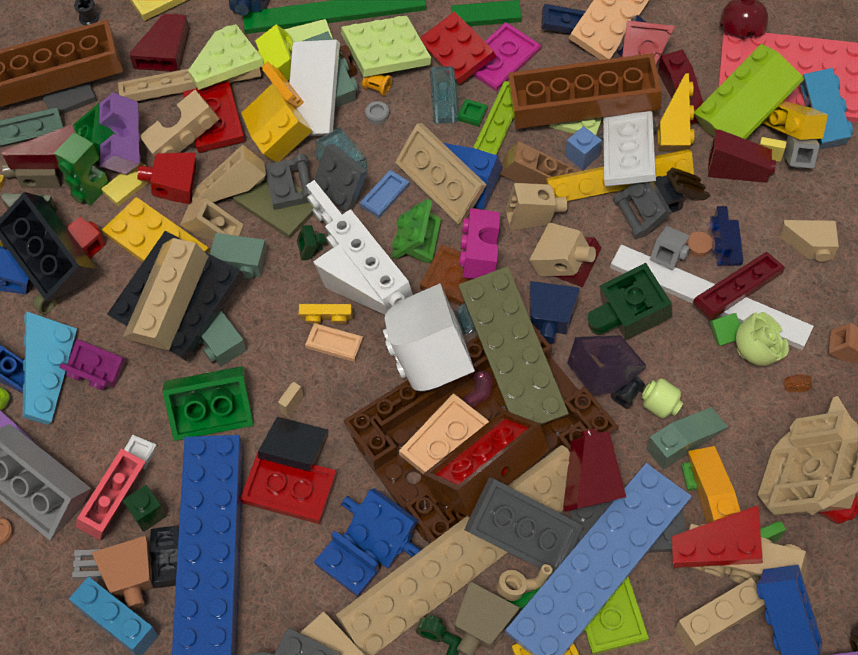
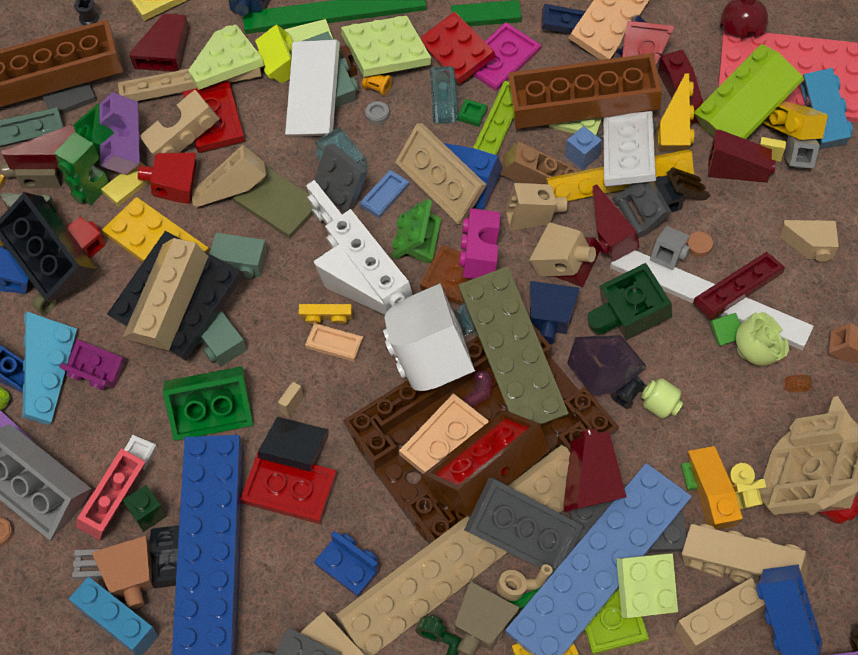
tan slope [180,198,244,240] -> none
yellow slope [241,83,313,162] -> none
light orange tile [262,61,304,107] -> none
dark grey plate [265,154,311,210] -> none
dark green tile [297,225,326,260] -> none
blue plate [341,488,421,568] -> none
sand green slope [647,407,728,470] -> none
red wing [672,505,763,568] -> none
clear blue bracket [710,206,743,266] -> none
bright green tile [761,521,786,542] -> none
none -> dark red slope [593,184,639,262]
none -> yellowish green plate [616,553,678,618]
none -> light yellow hips [729,463,766,509]

